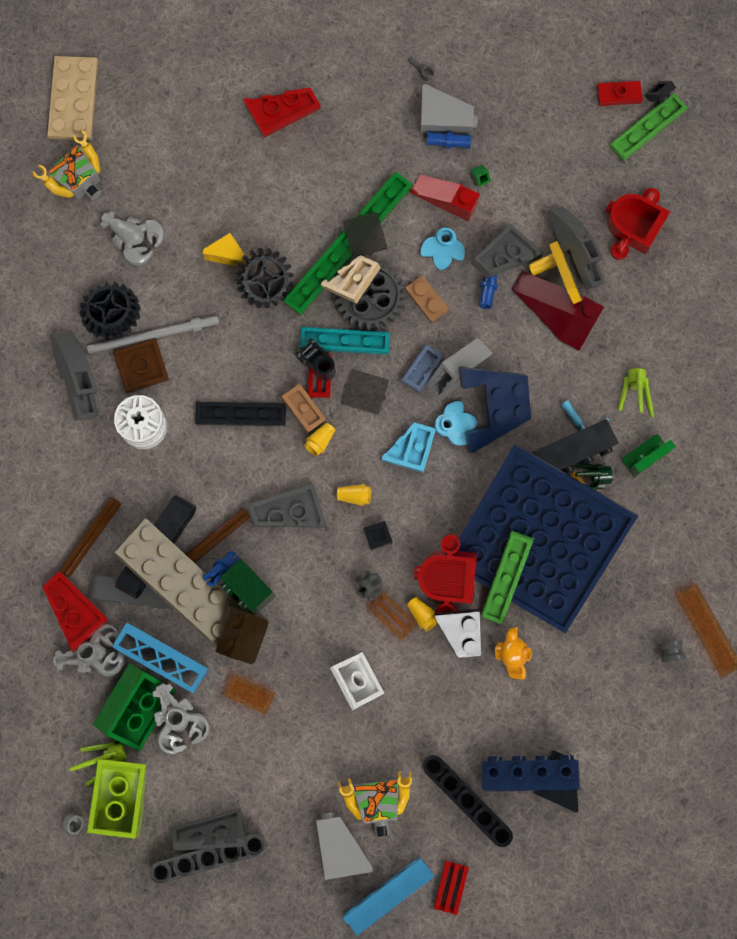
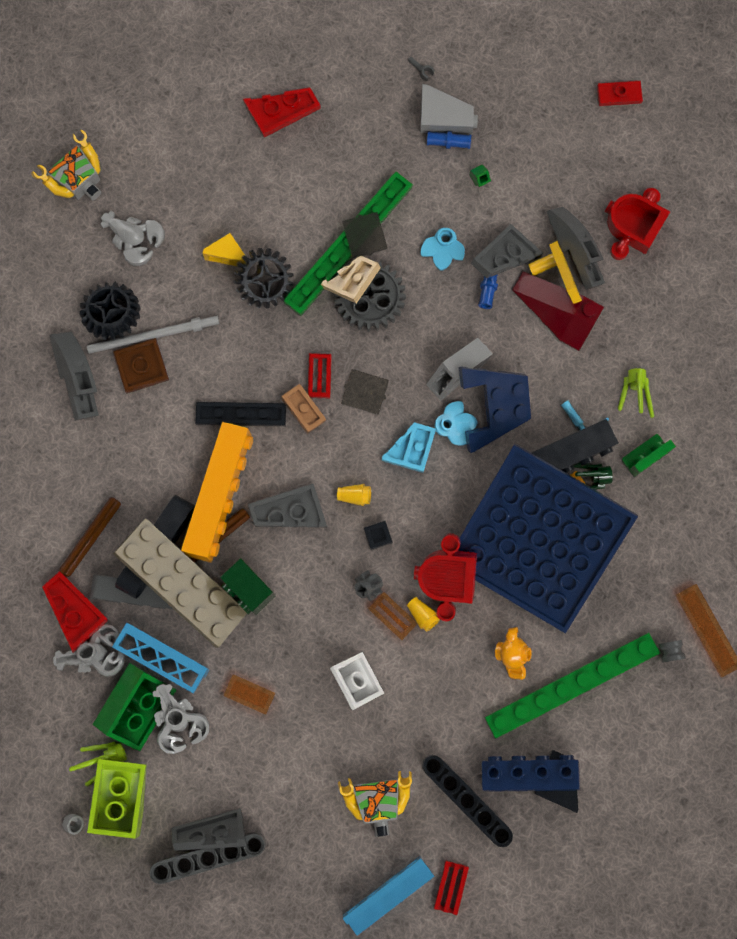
tan plate [47,56,99,141] -> none
white wheel [114,395,167,449] -> none
blue pin [204,551,240,586] -> none
dark brown bracket [215,607,268,664] -> none
black piece [294,338,336,381] -> none
teal tile [300,327,390,355] -> none
yellow cone [304,423,336,456] -> none
light grey slope [316,812,373,880] -> none
sand blue plate [401,344,444,394] -> none
medium nougat plate [405,275,449,324] -> none
red slope [410,174,480,222] -> none
wing [434,609,481,658] -> none
bright green tile [481,530,534,625] -> none
bright green tile [609,92,688,162] -> none
black plate [645,81,676,103] -> none
none -> light orange brick [181,422,253,563]
none -> green plate [484,633,660,739]

